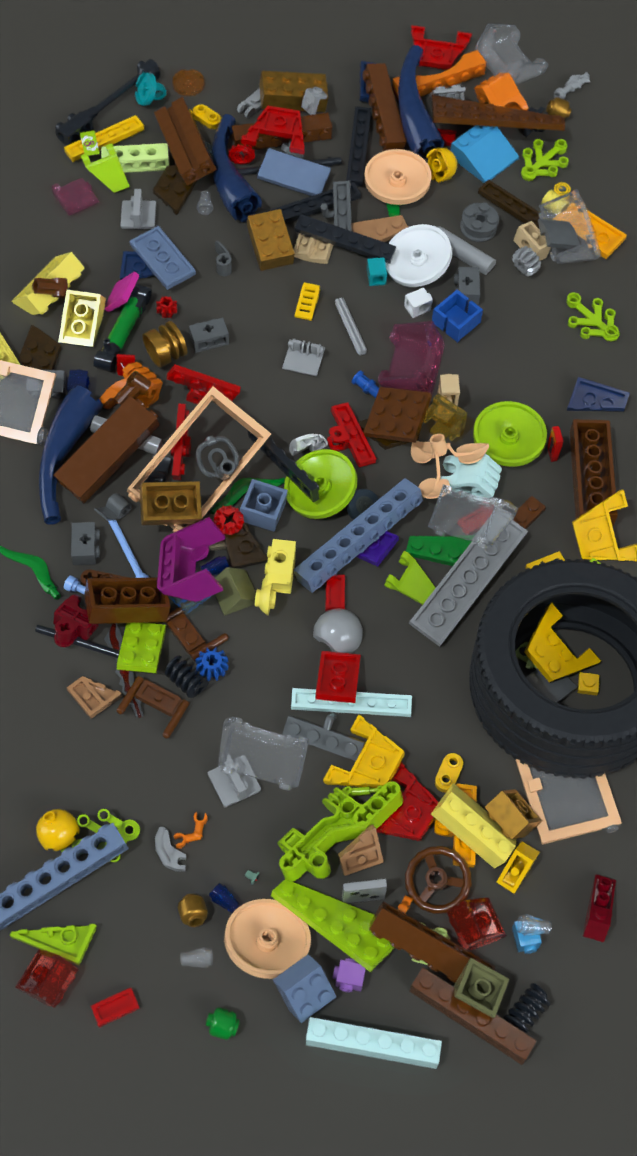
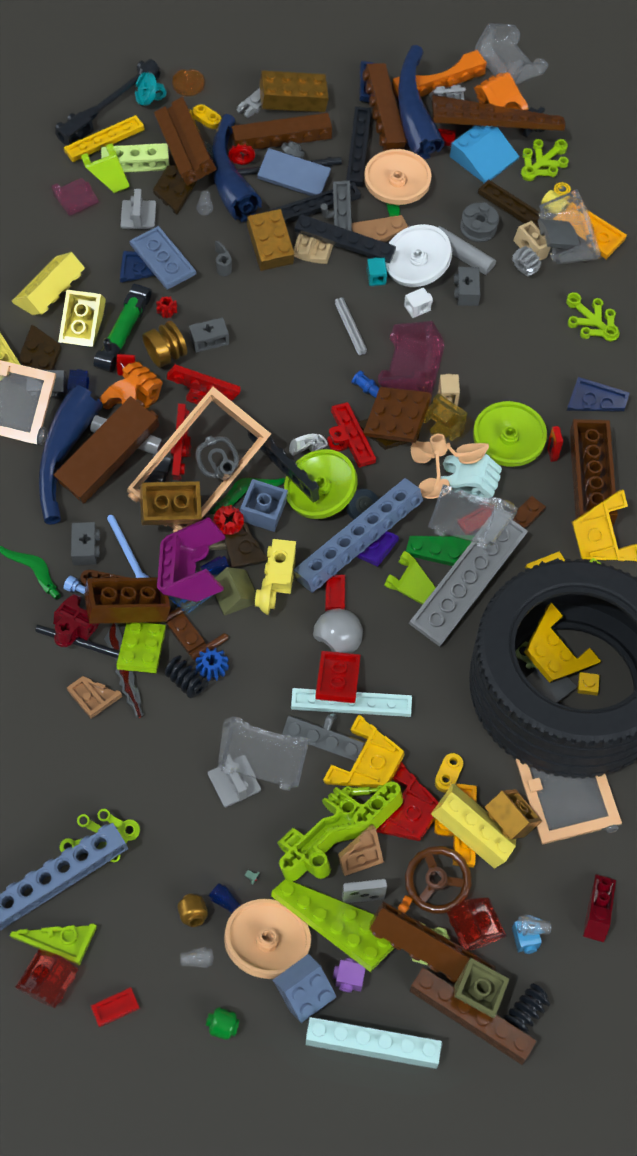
reddish brown piece [32,278,68,298] -> none
yellow cylinder [36,809,80,851] -> none
lime sticker [80,131,100,156] -> none
dark grey panel [94,493,132,521] -> none
dark pink tile [104,271,139,312] -> none
reddish brown piece [115,371,151,405] -> none
reddish brown plate [116,676,190,739] -> none
light grey piece [155,827,186,871] -> none
orange arm [173,812,208,849] -> none
red wing [241,106,305,154] -> none
light grey hinge [282,338,325,376] -> none
yellow slope [295,283,320,321] -> none
light grey bracket [301,87,328,115] -> none
red wing [411,25,472,70] -> none
yellow cylinder [426,148,457,182] -> none
blue piece [432,290,483,342] -> none
yellow slope [497,841,540,894] -> none
pearl gold head [546,97,572,119] -> none
light grey piece [554,72,590,99] -> none

